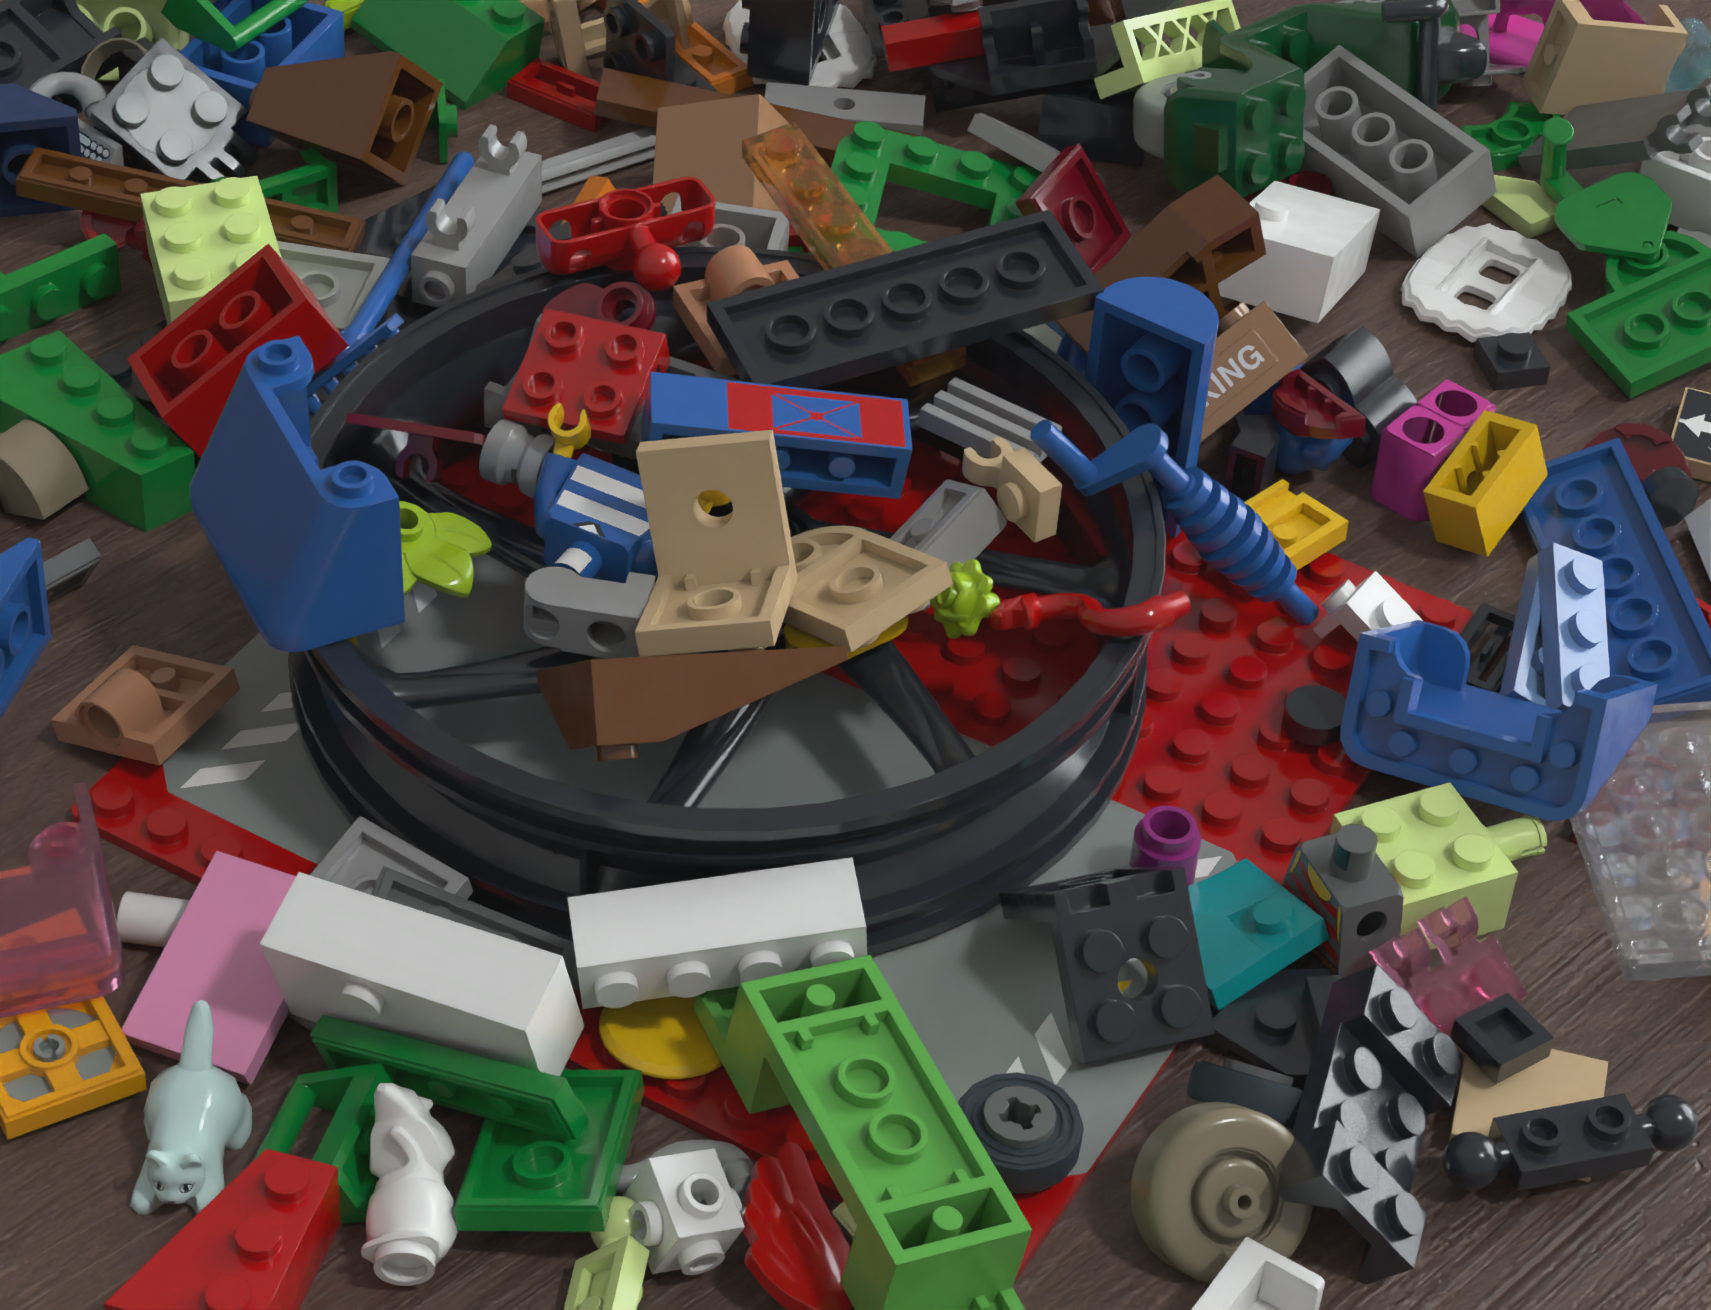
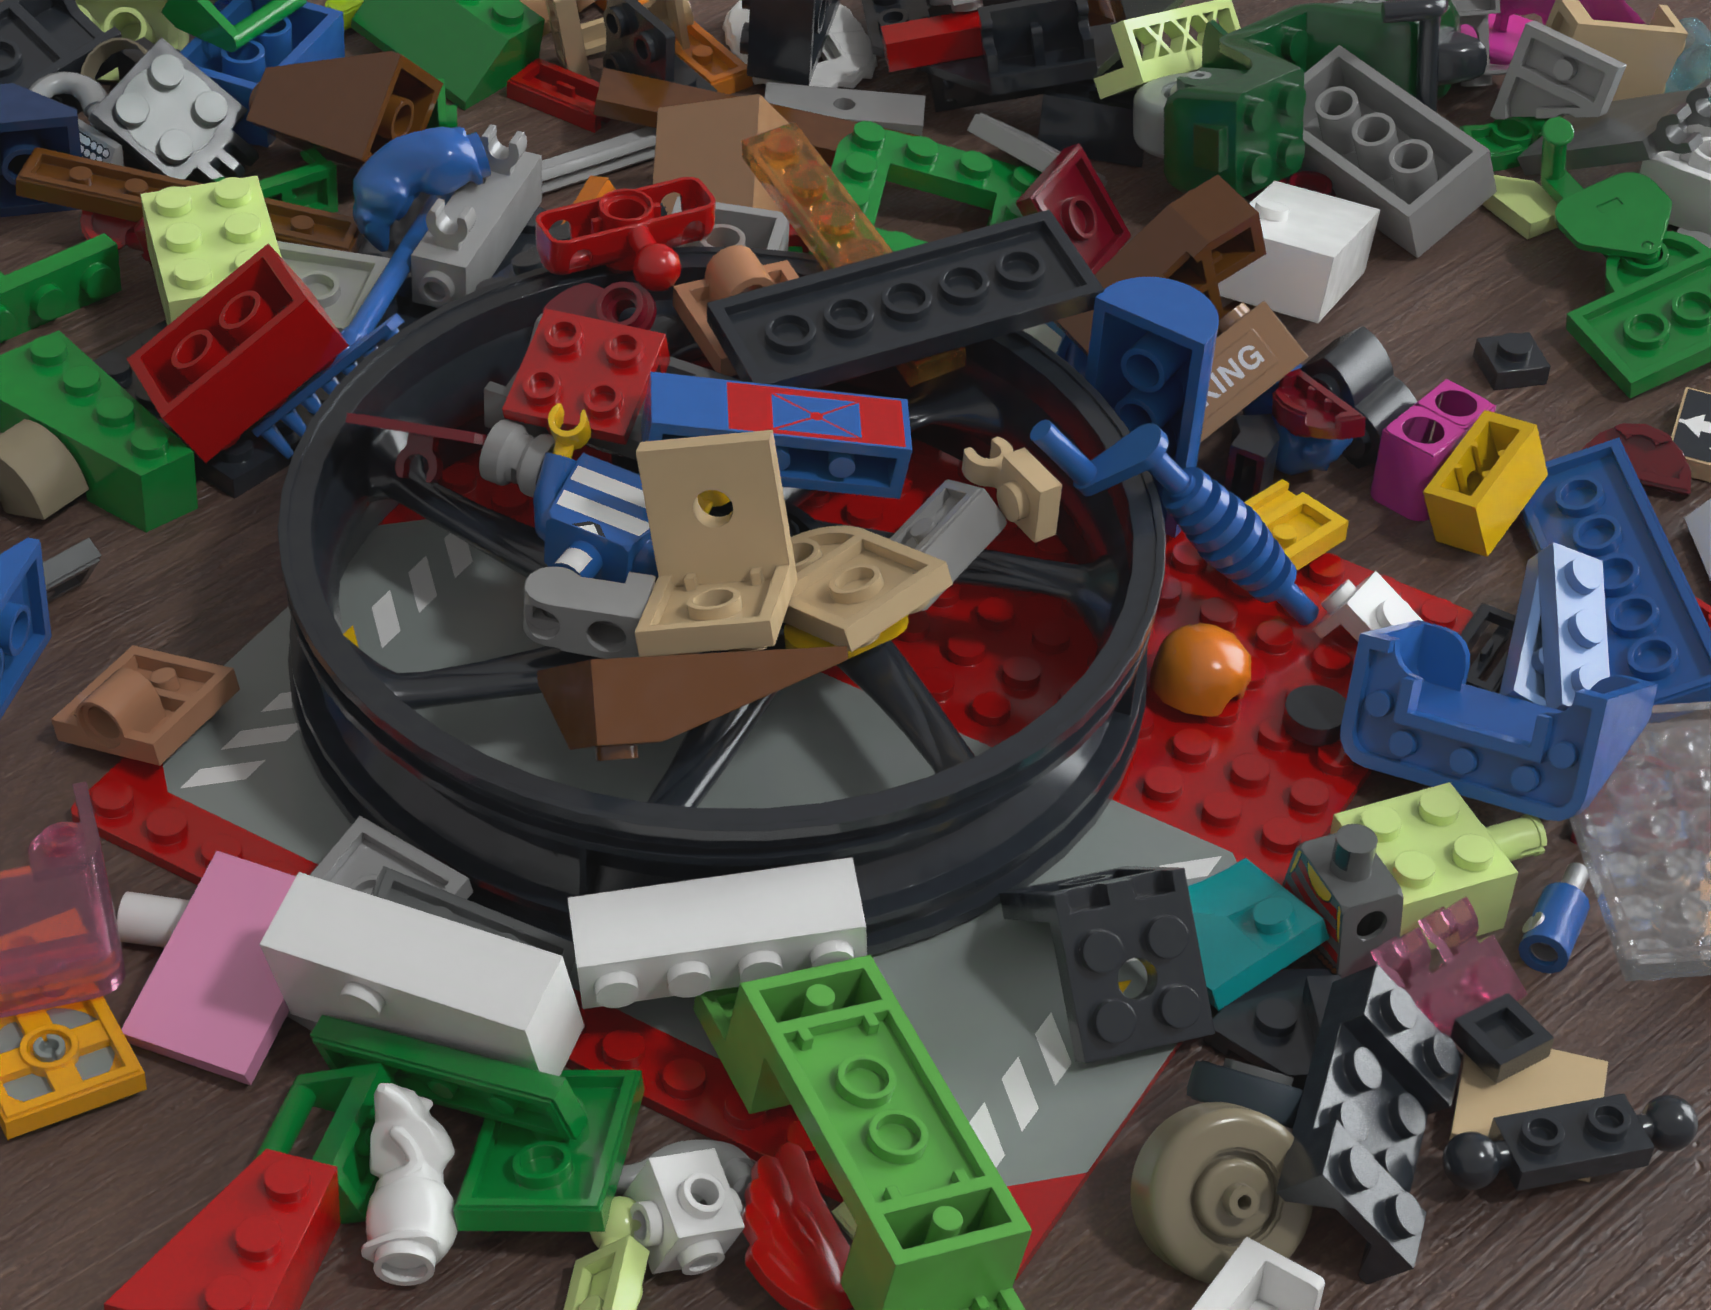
light aqua animal [130,1000,252,1215] -> none
blue windscreen [189,335,405,652] -> none
lime plate [399,501,492,598] -> none
yellow piece [599,996,723,1079] -> none
light grey tile [919,377,1062,463] -> none
lime plant [930,559,1000,639] -> none
black wheel [958,1072,1084,1194] -> none
red animal [989,590,1191,637] -> none
magenta brick [1129,805,1202,886] -> none
white piece [1400,223,1572,343] -> none
black tile [1642,466,1698,528] -> none
none -> blue animal [353,127,491,252]
none -> orange hair [1150,623,1251,717]
none -> light grey wing [1490,20,1627,119]
none -> blue piece [1518,863,1590,973]

